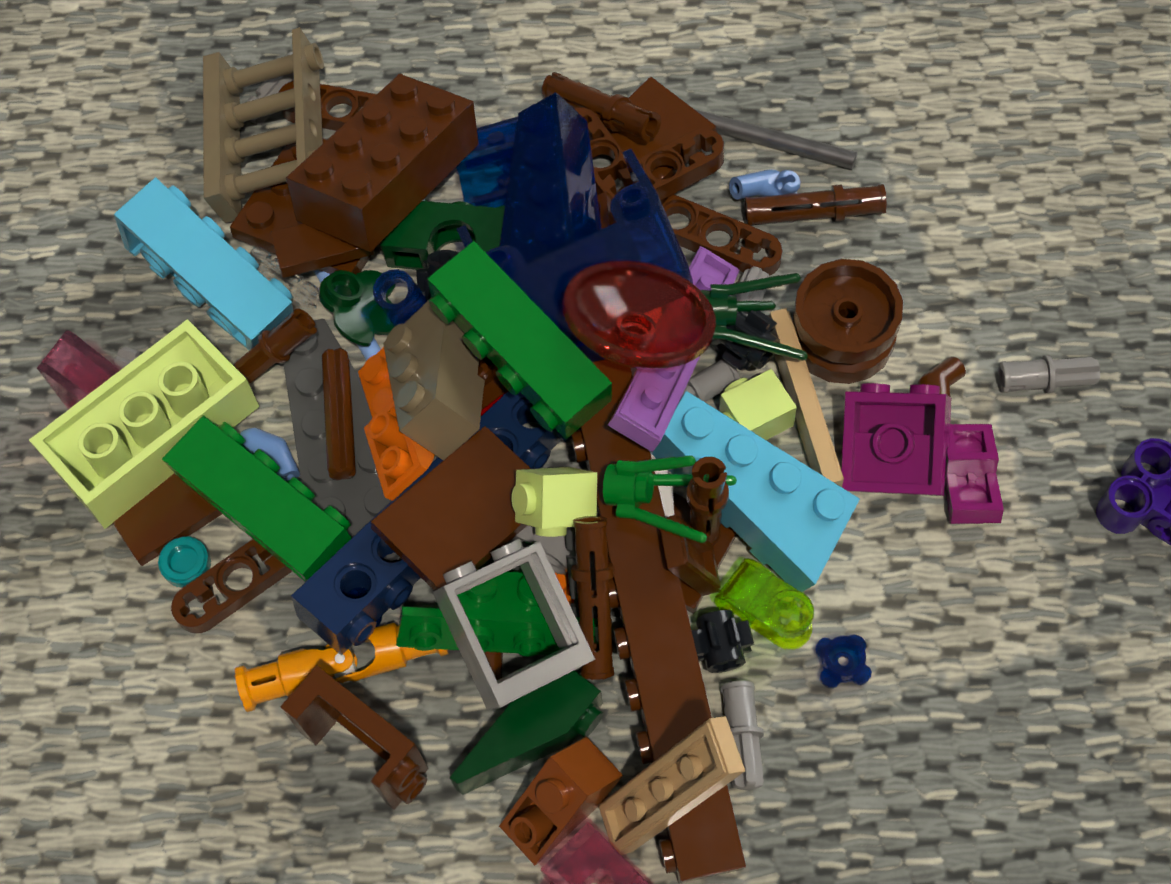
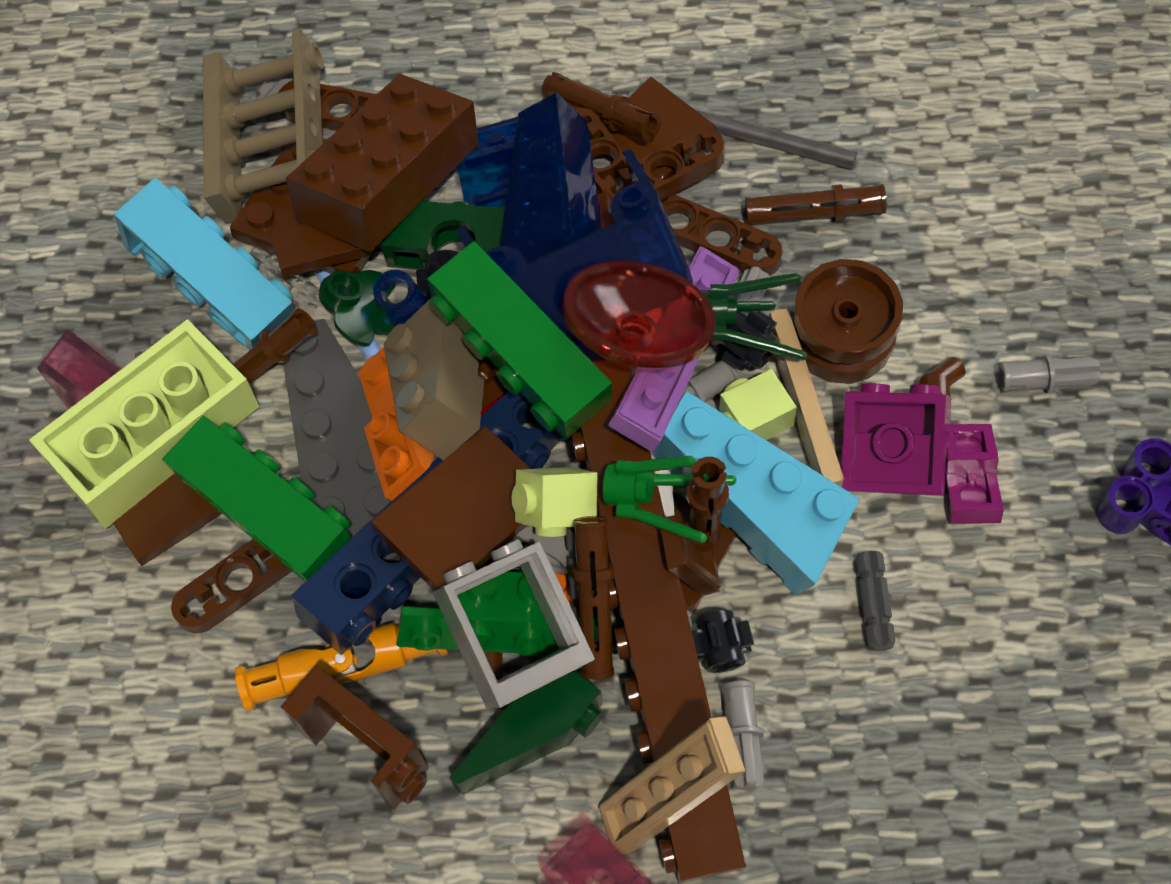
teal tile [158,537,211,588] -> none
medium blue arm [240,428,300,482] -> none
reddish brown axle [322,348,356,481] -> none
dark orange slope [499,737,623,866] -> none
clear neon green piece [714,558,814,650] -> none
medium blue arm [729,169,801,200] -> none
clear blue plate [815,634,872,689] -> none
none -> dark grey axle [855,551,896,651]

